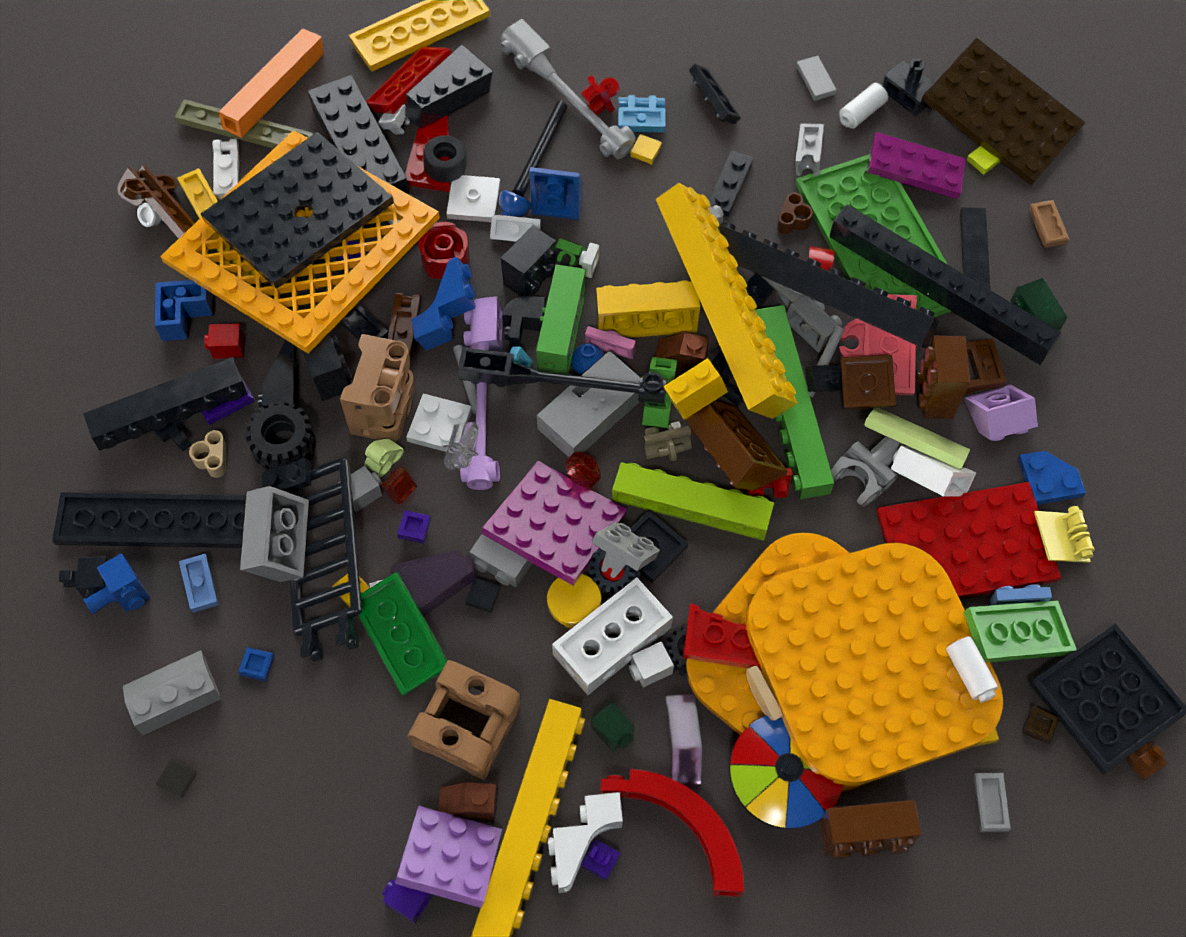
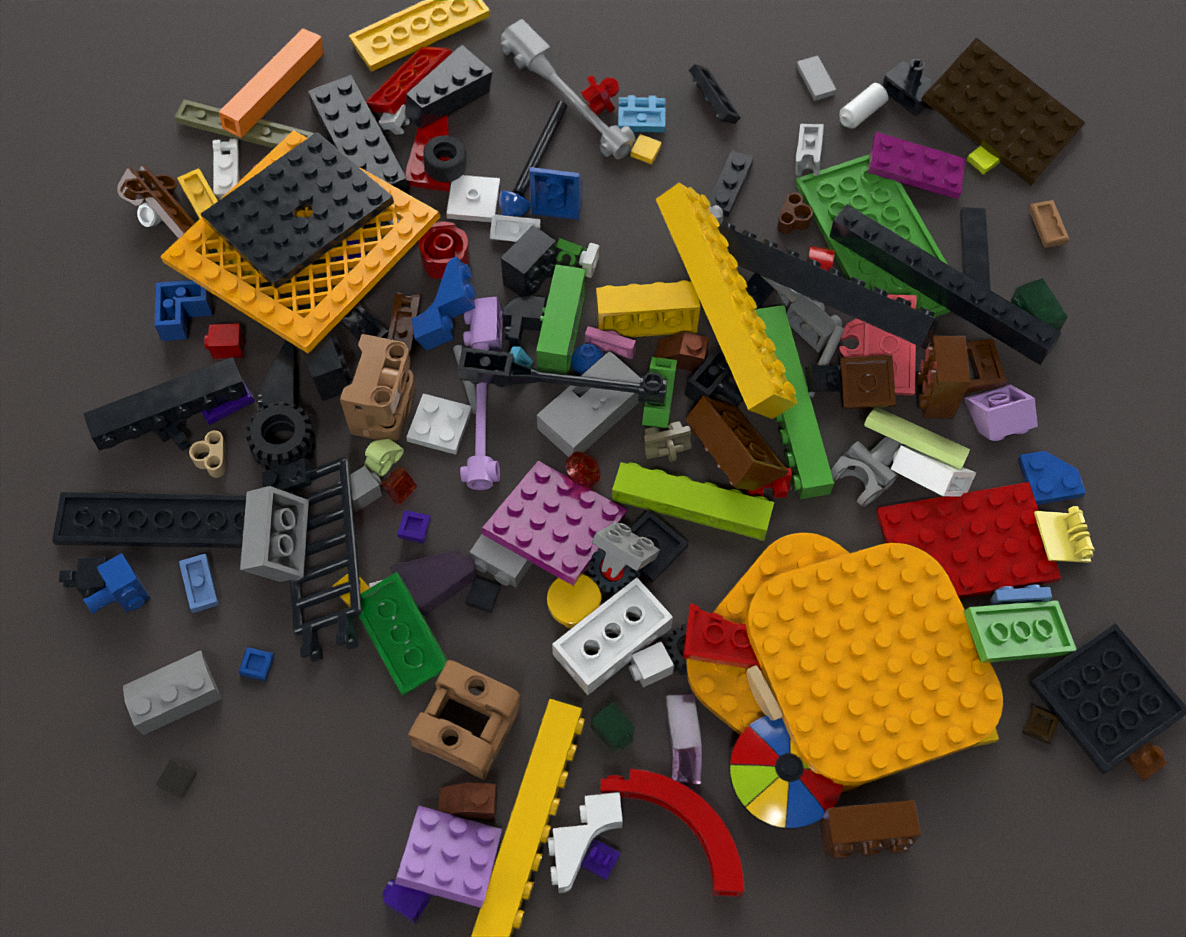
clear arm [442,422,479,470] -> none
yellow brick [663,358,728,420] -> none
white brick [946,637,999,703] -> none
light grey tile [973,773,1011,832] -> none

